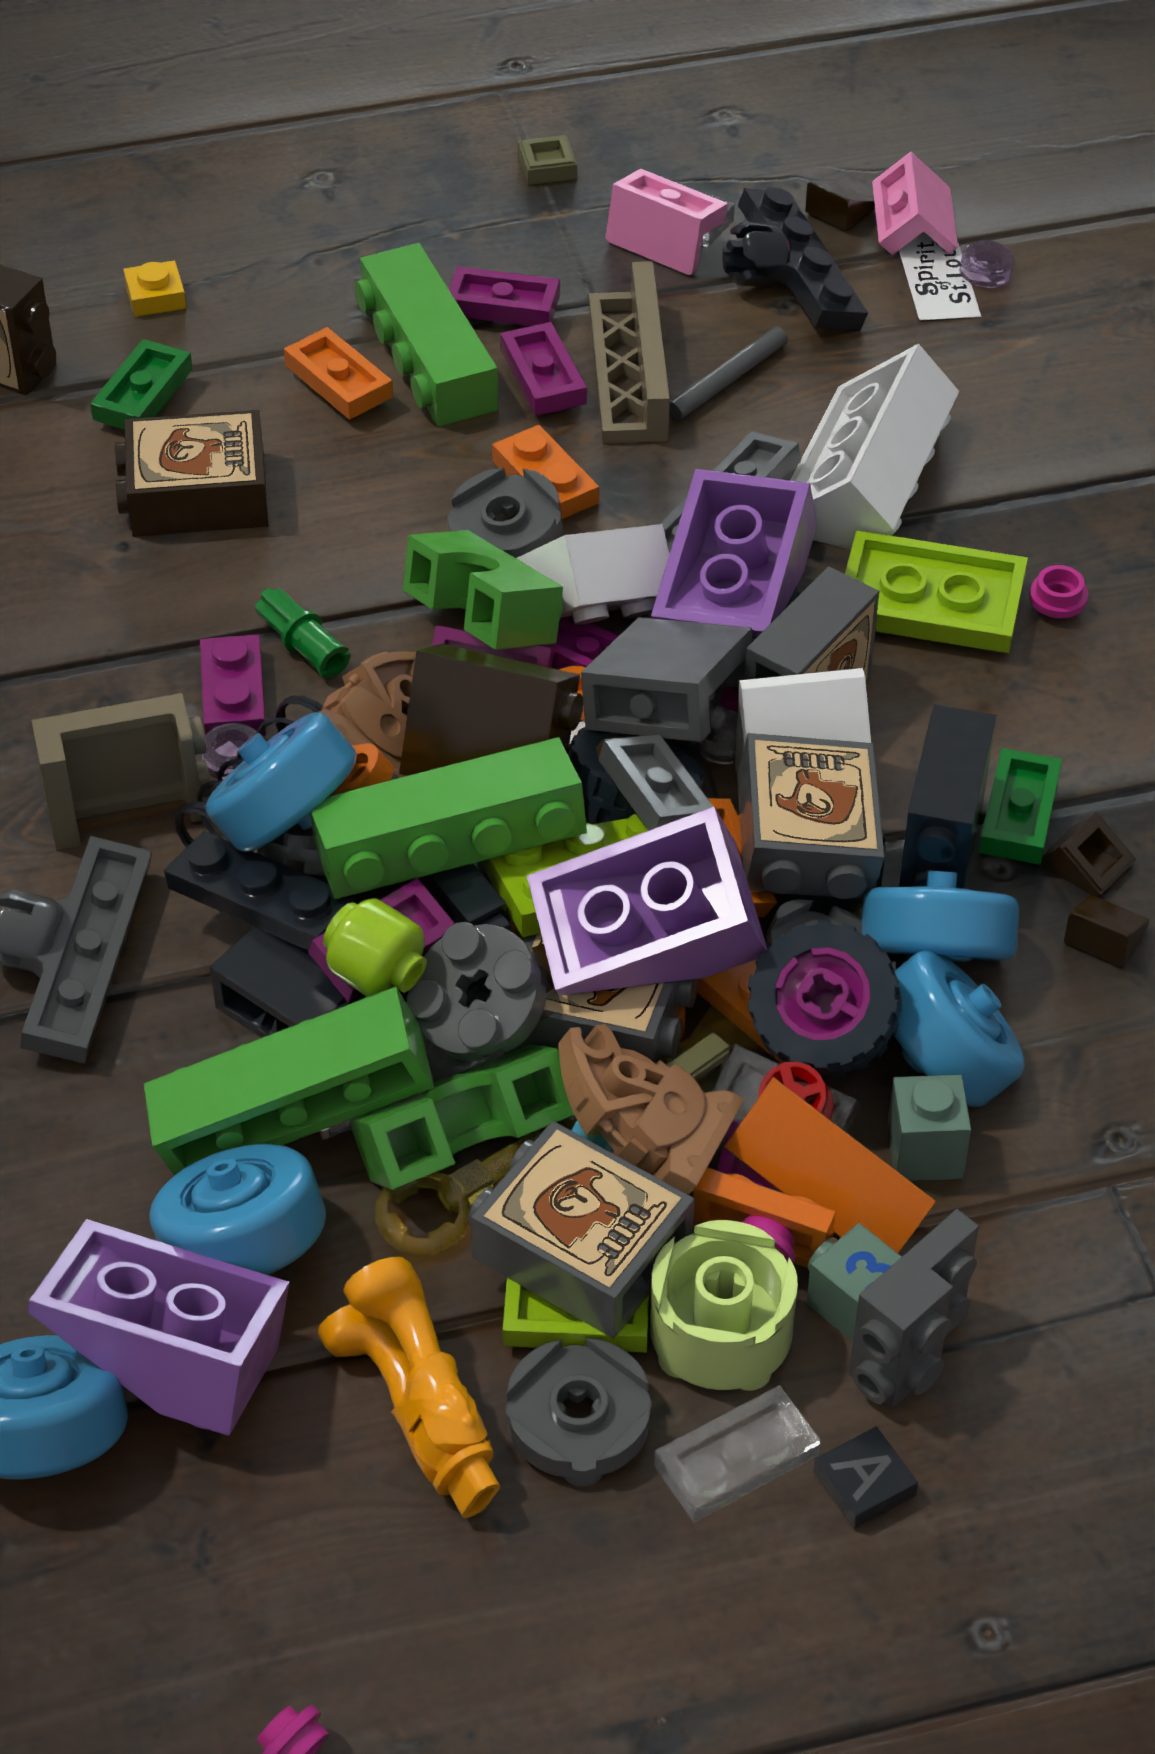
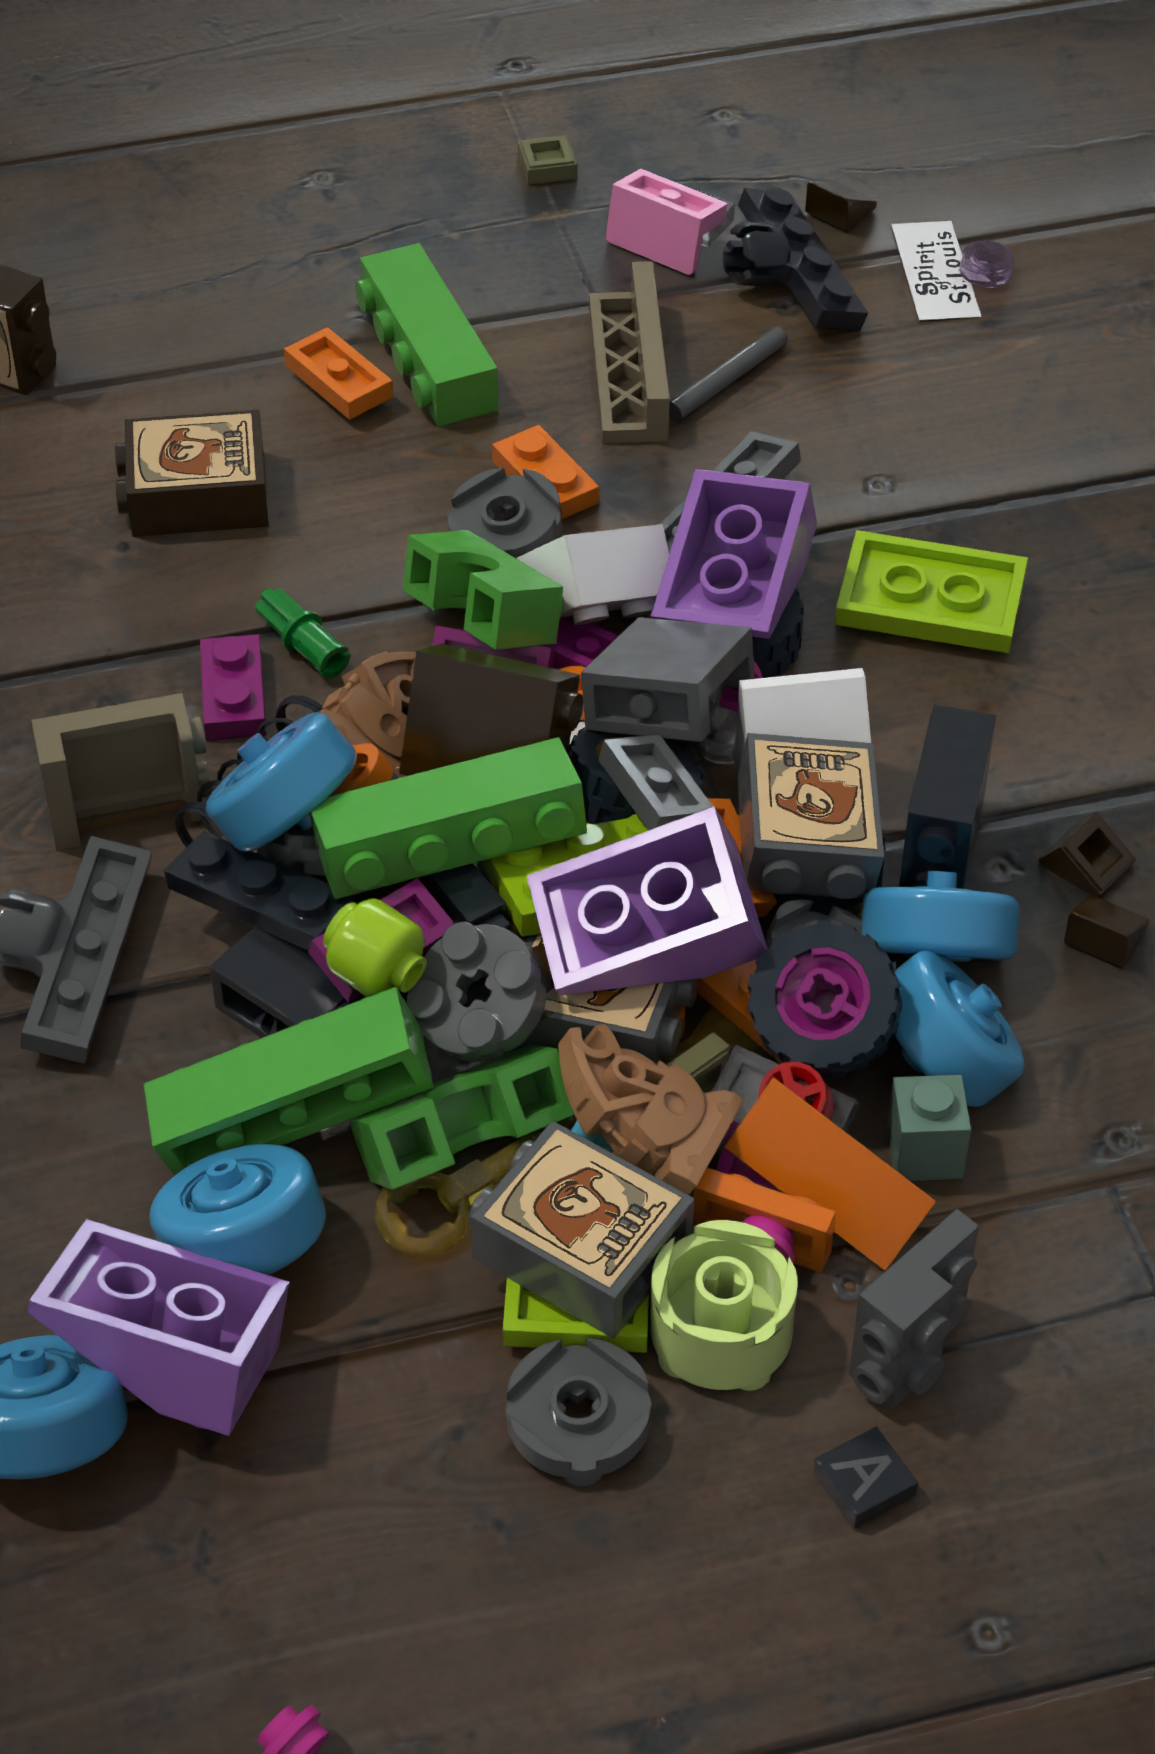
green plate [90,339,193,430] -> none
yellow plate [123,260,186,317] -> none
clear purple tile [202,723,257,781] -> none
light orange piece [317,1257,500,1518] -> none
magenta plate [449,266,560,327] -> none
magenta plate [500,322,587,416] -> none
clear plate [654,1385,820,1522] -> none
dark grey brick [744,566,879,682] -> none
white slope [790,343,959,550] -> none
sand green brick [806,1223,902,1342] -> none
bright pink panel [872,152,958,255] -> none
green plate [978,748,1062,865] -> none
dark pink plate [1029,565,1089,619] -> none

